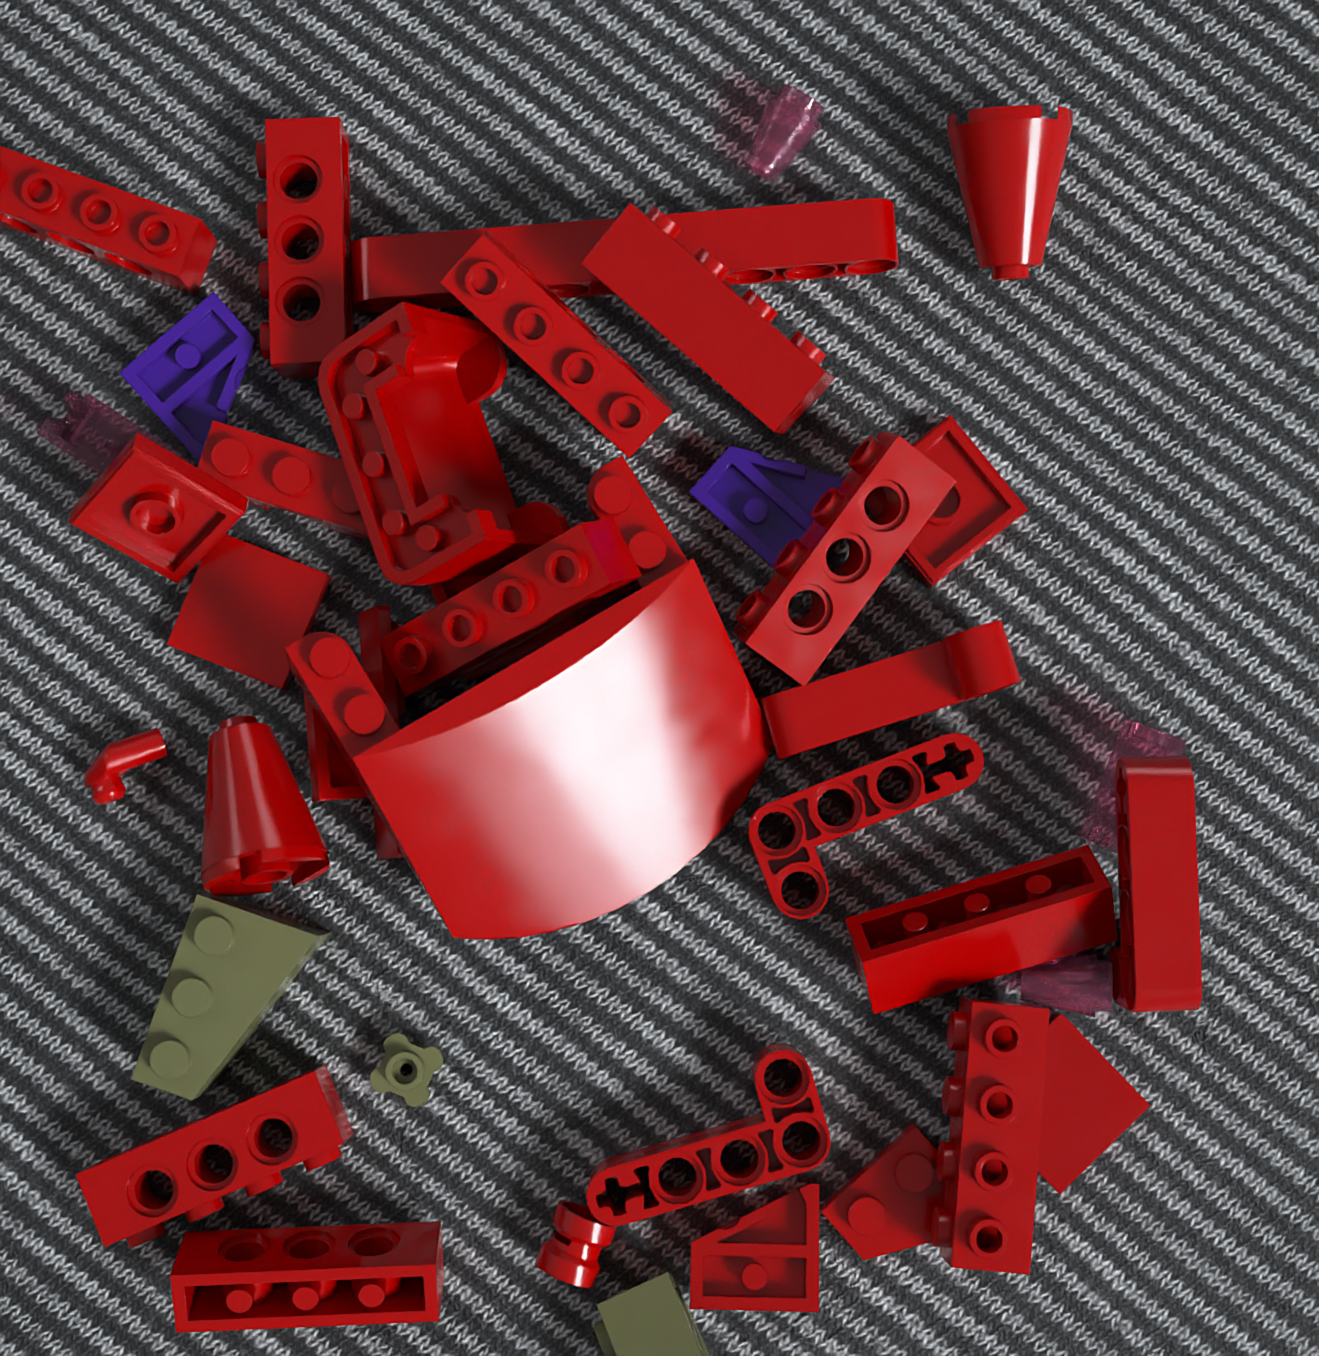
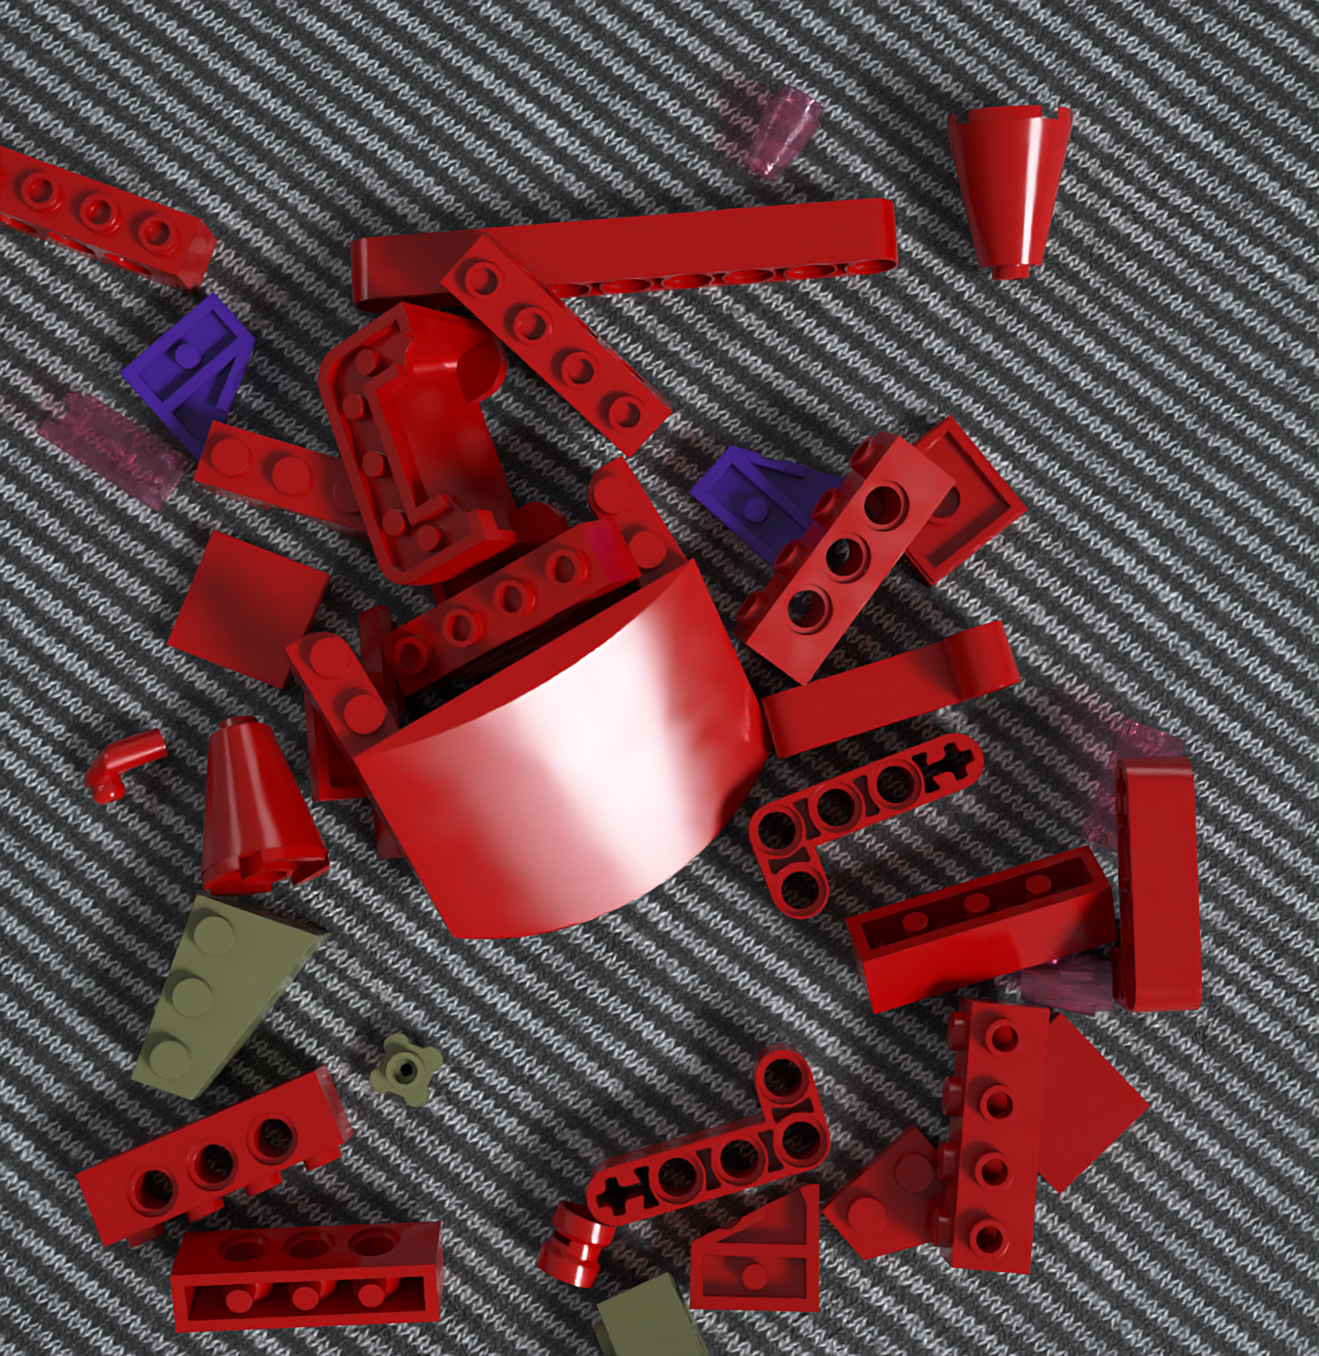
red tile [68,432,248,584] -> none
red brick [256,117,354,378] -> none
red wedge [581,203,835,434] -> none

